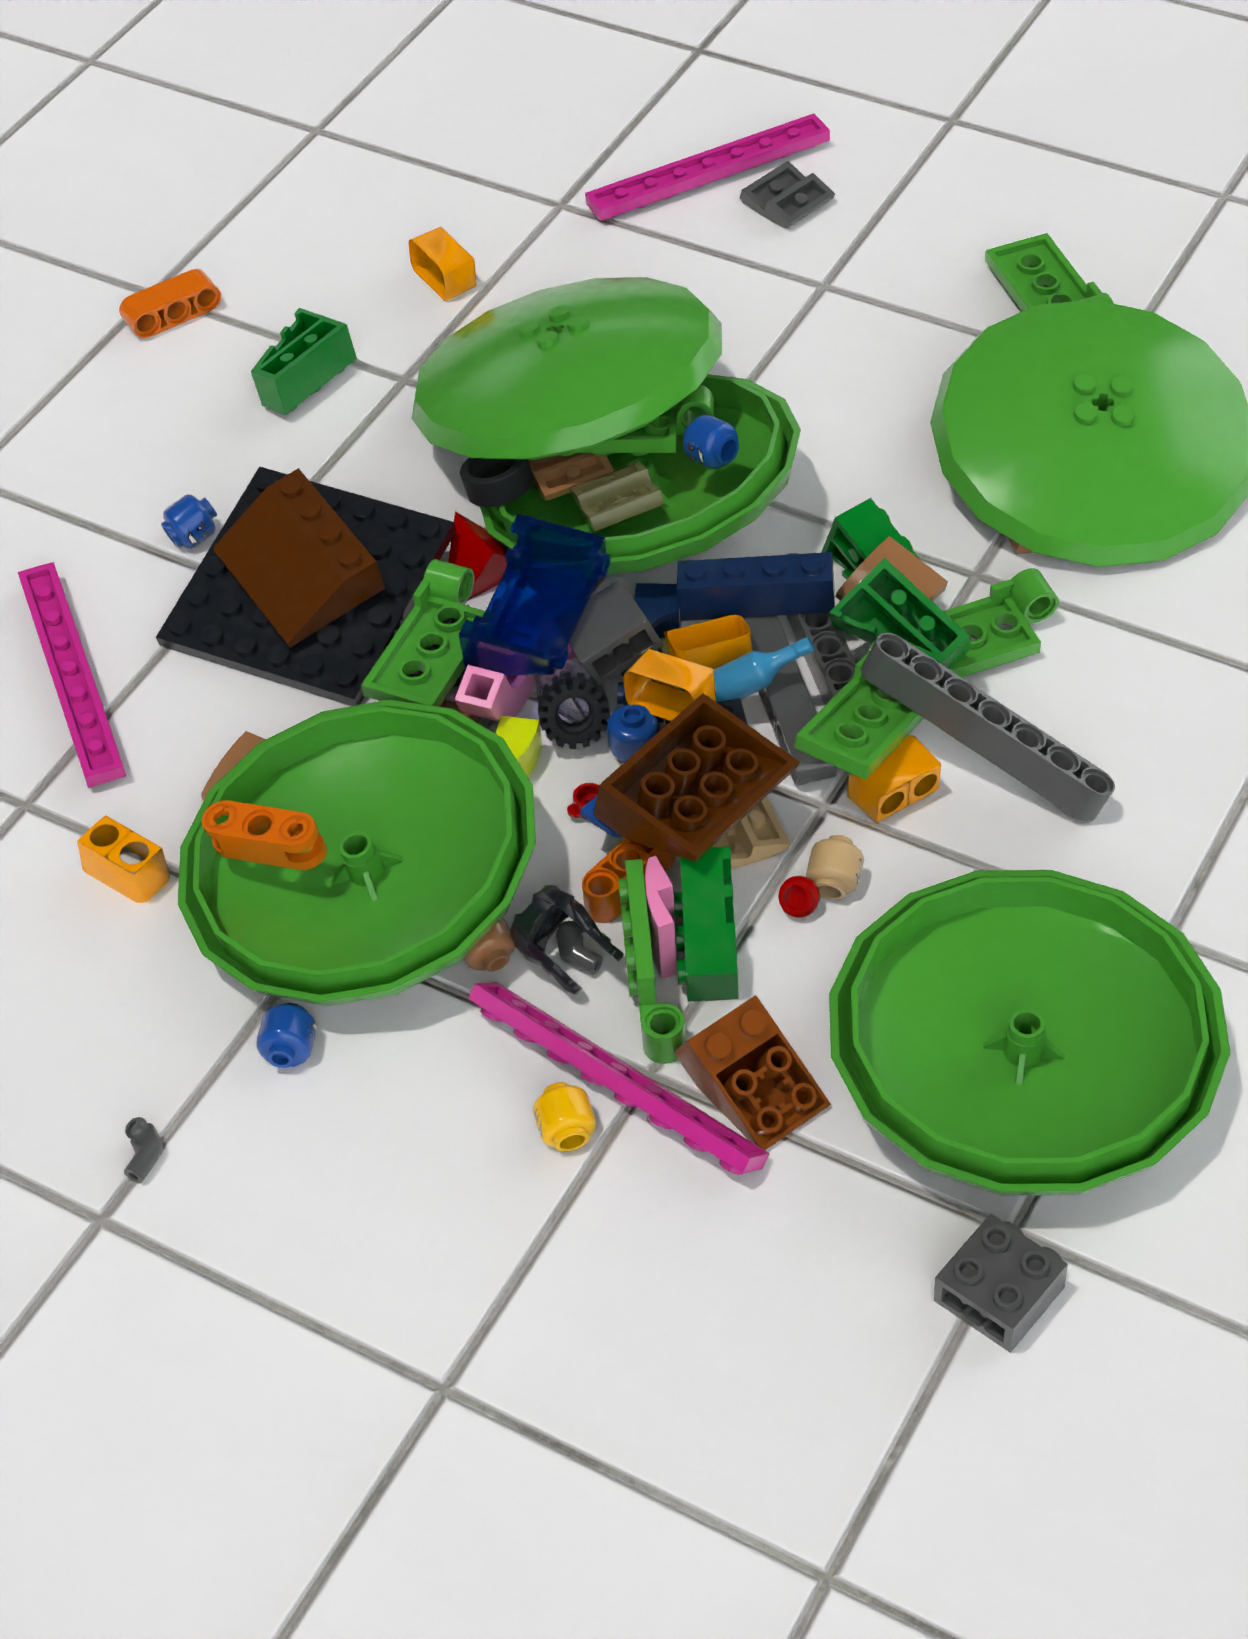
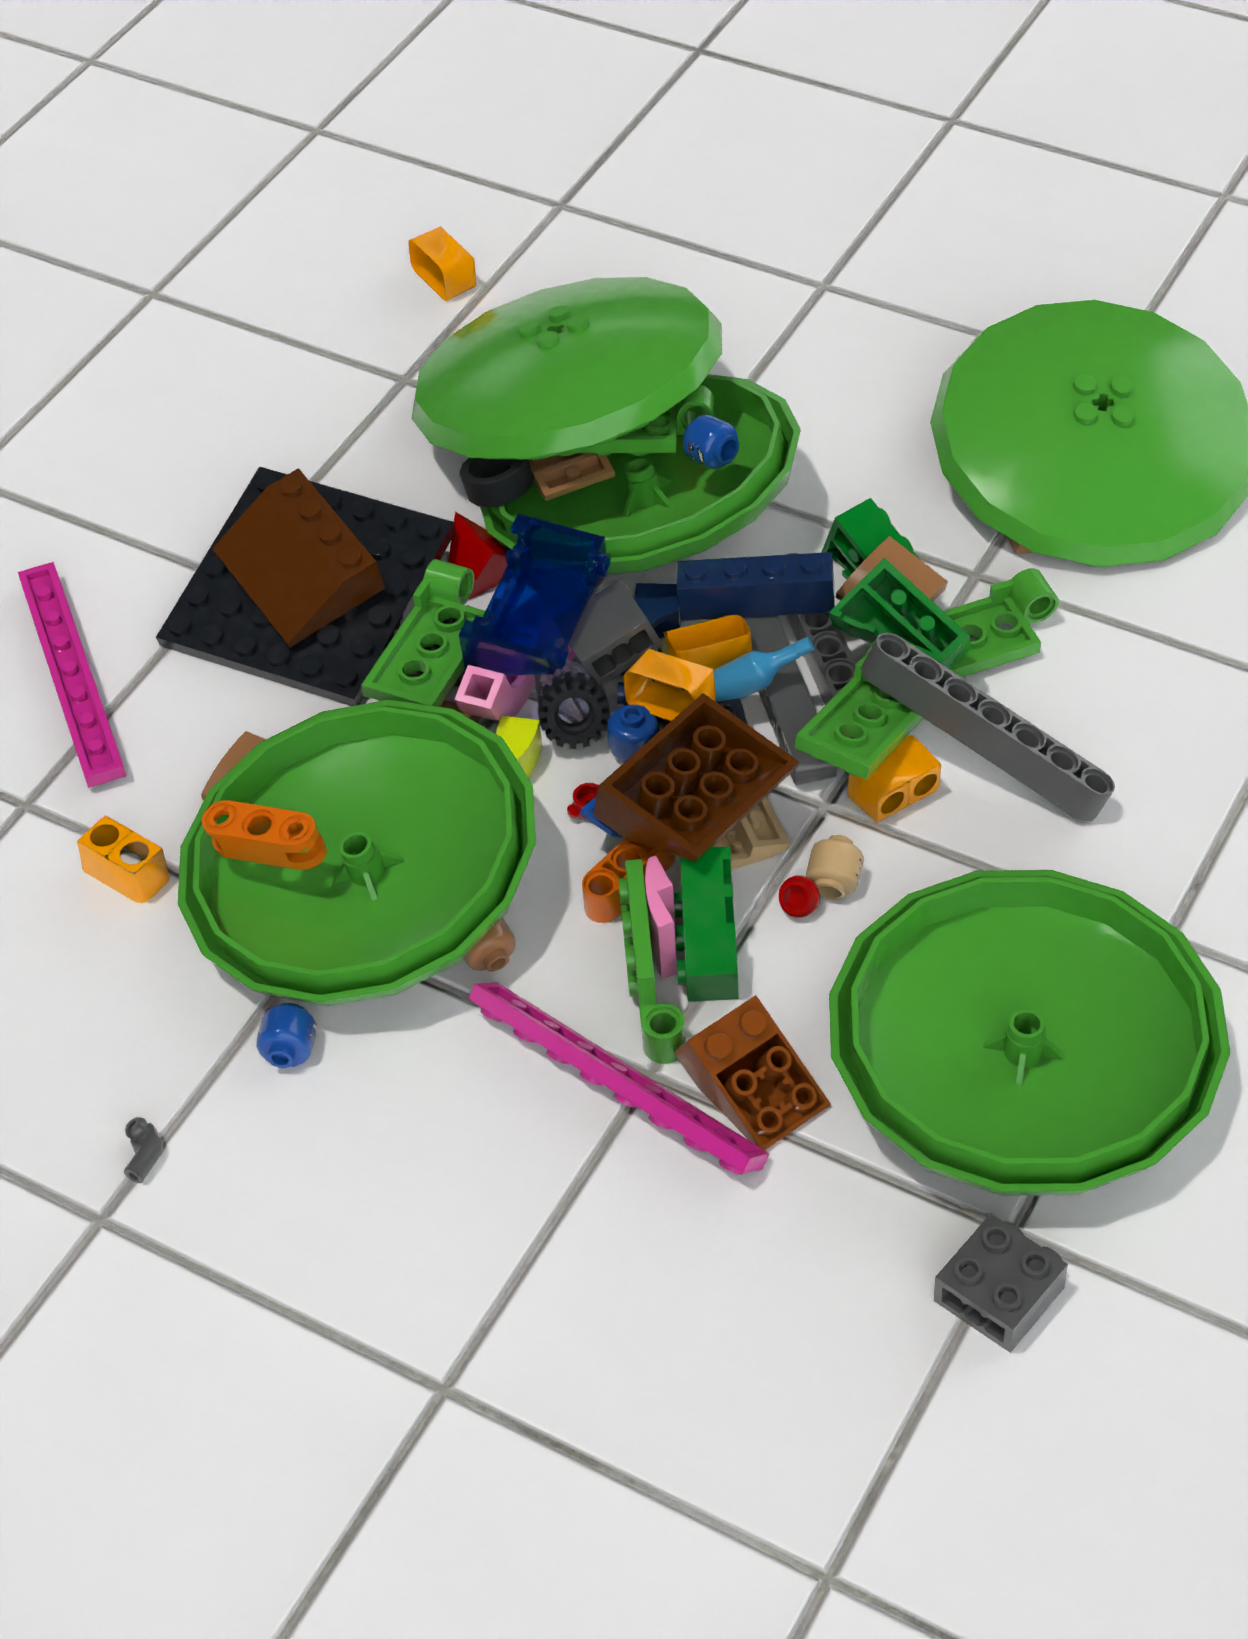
orange beam [119,269,221,338] -> none
blue head [161,494,217,549] -> none
green wedge [251,308,357,415] -> none
black piece [510,885,624,996] -> none
yellow head [533,1082,596,1152] -> none
dark grey arm [556,921,603,975] -> none
olive slope [570,461,665,532] -> none
dark pink plate [585,113,830,221] -> none
dark grey slope [739,161,835,227] -> none
bright green hinge [985,233,1114,311] -> none

